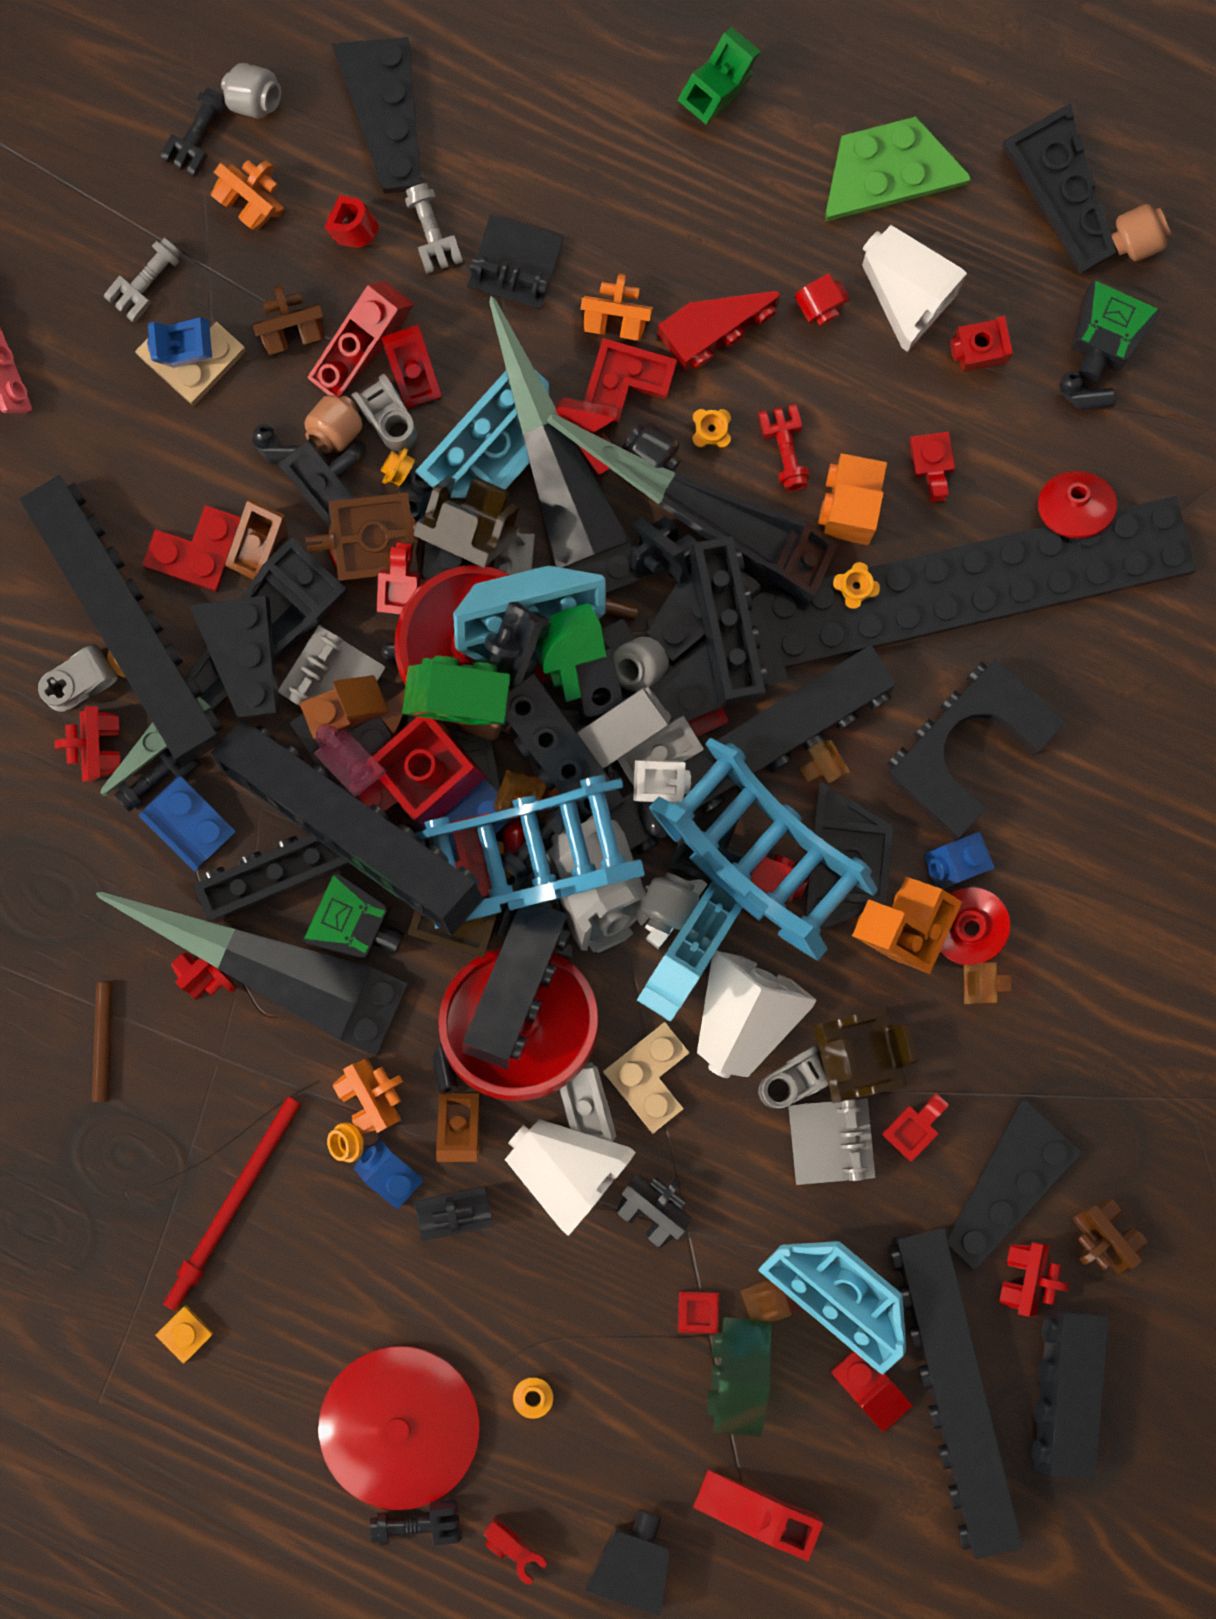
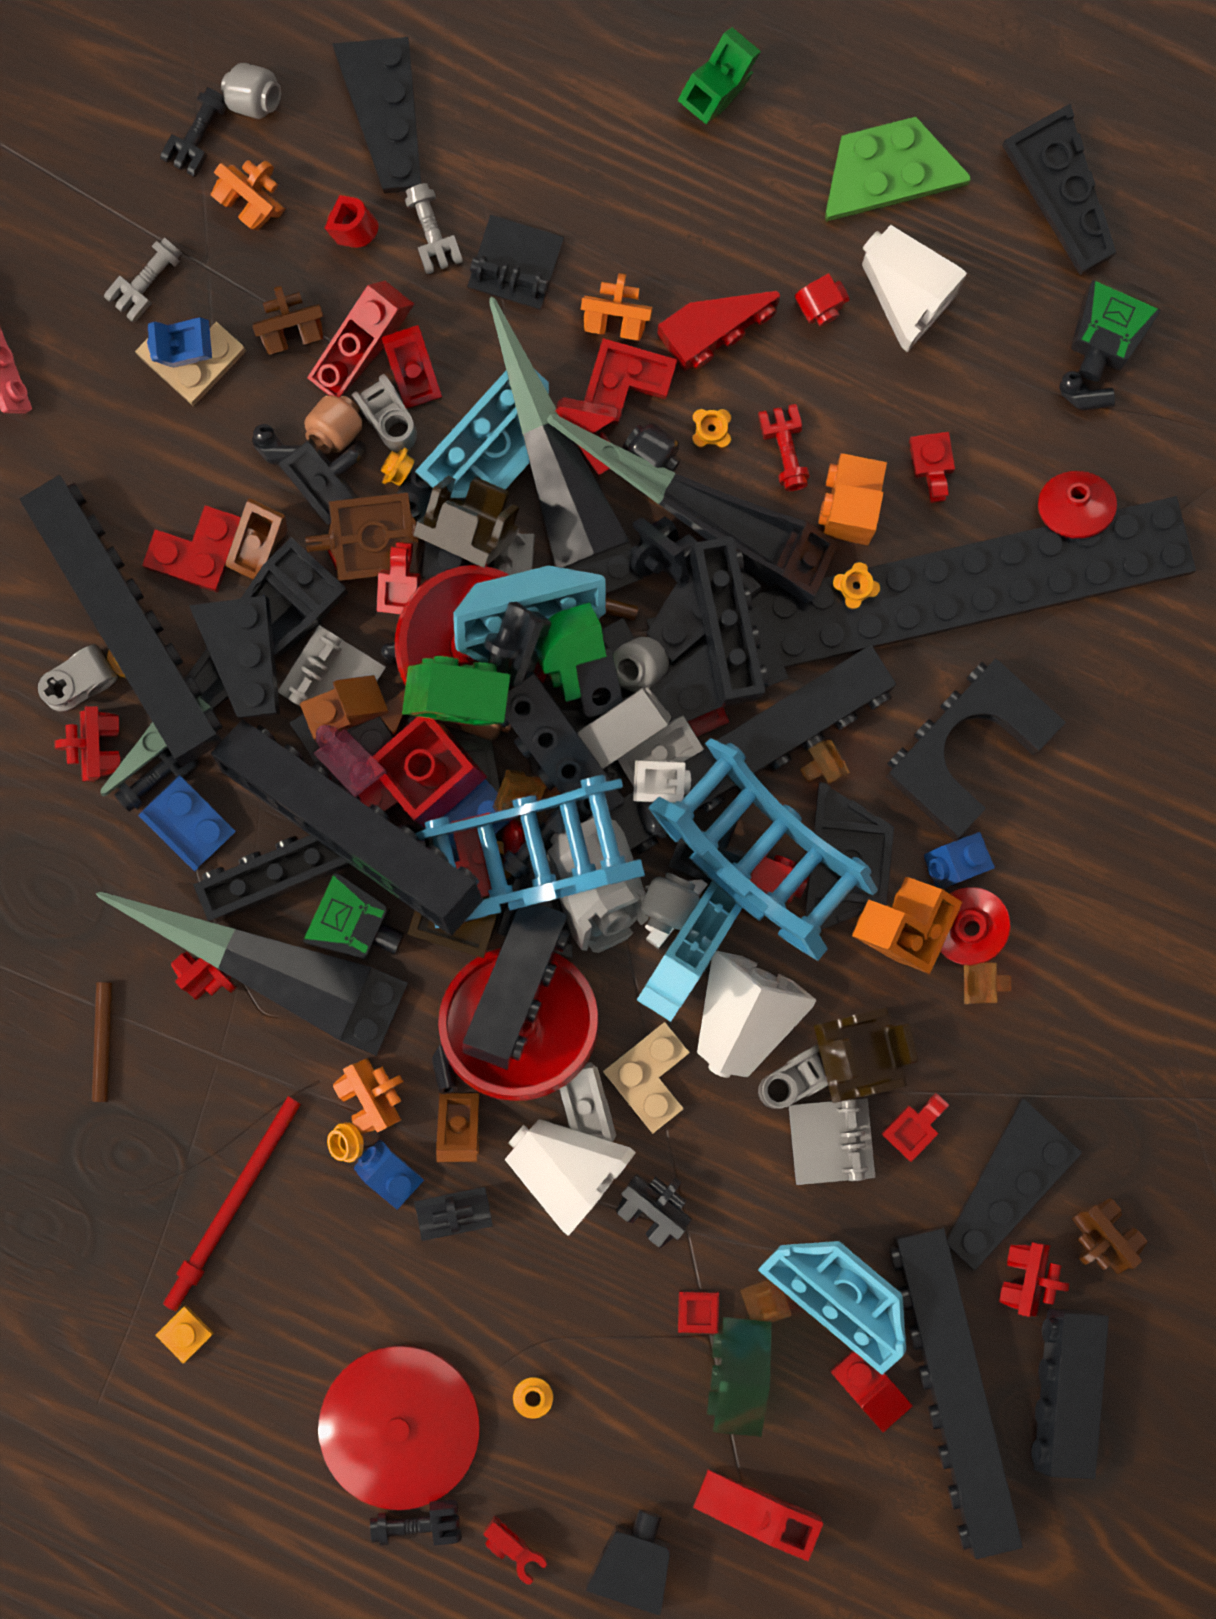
red brick [950,316,1013,372] -> none
nougat head [1111,204,1172,262] -> none

